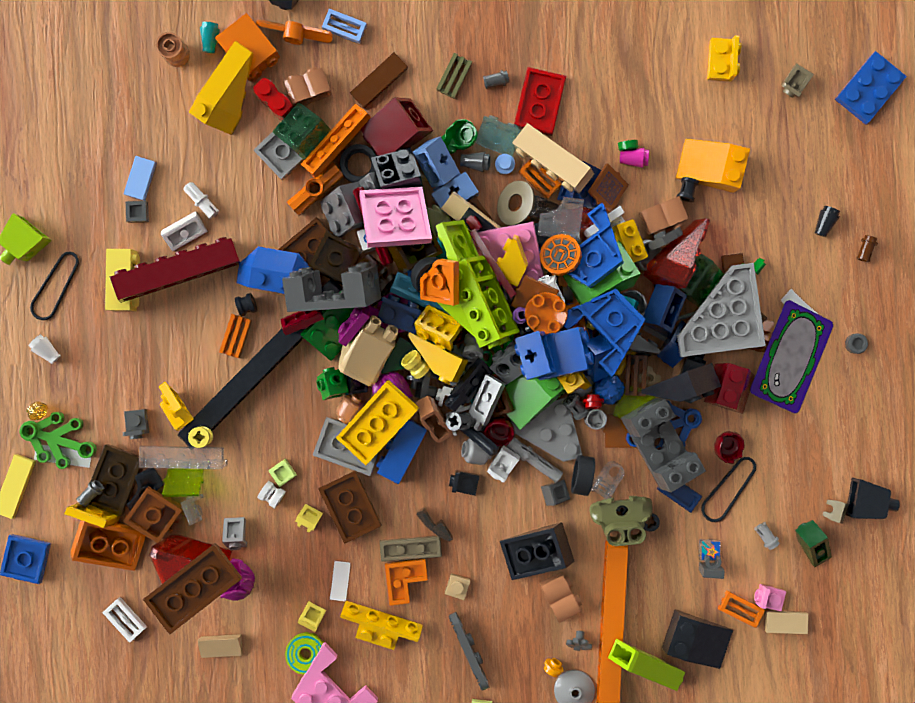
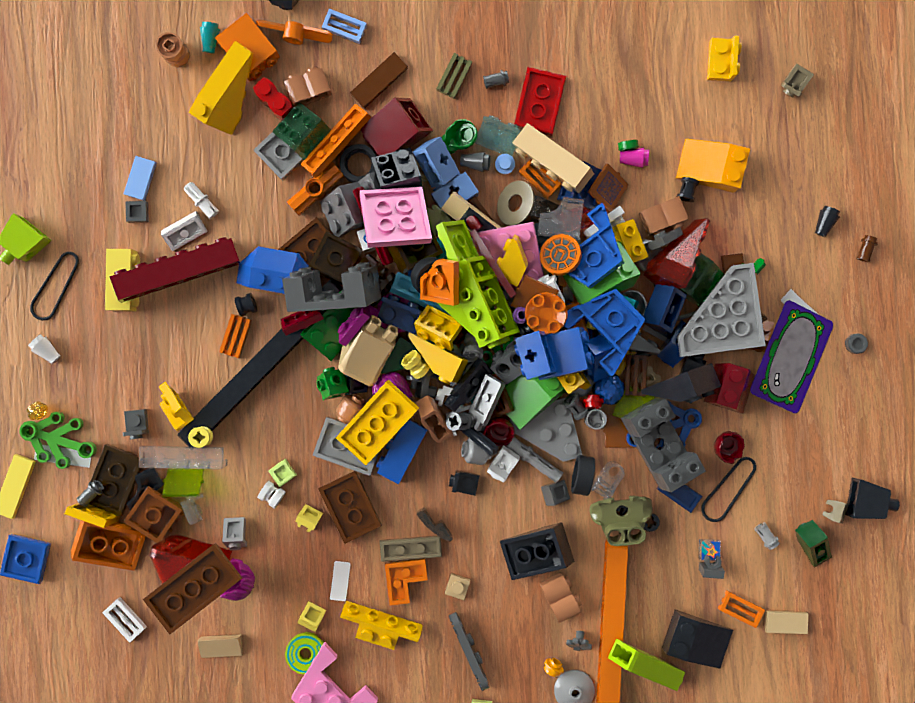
bright pink bracket [754,584,786,611] -> none
blue plate [835,51,907,125] -> none

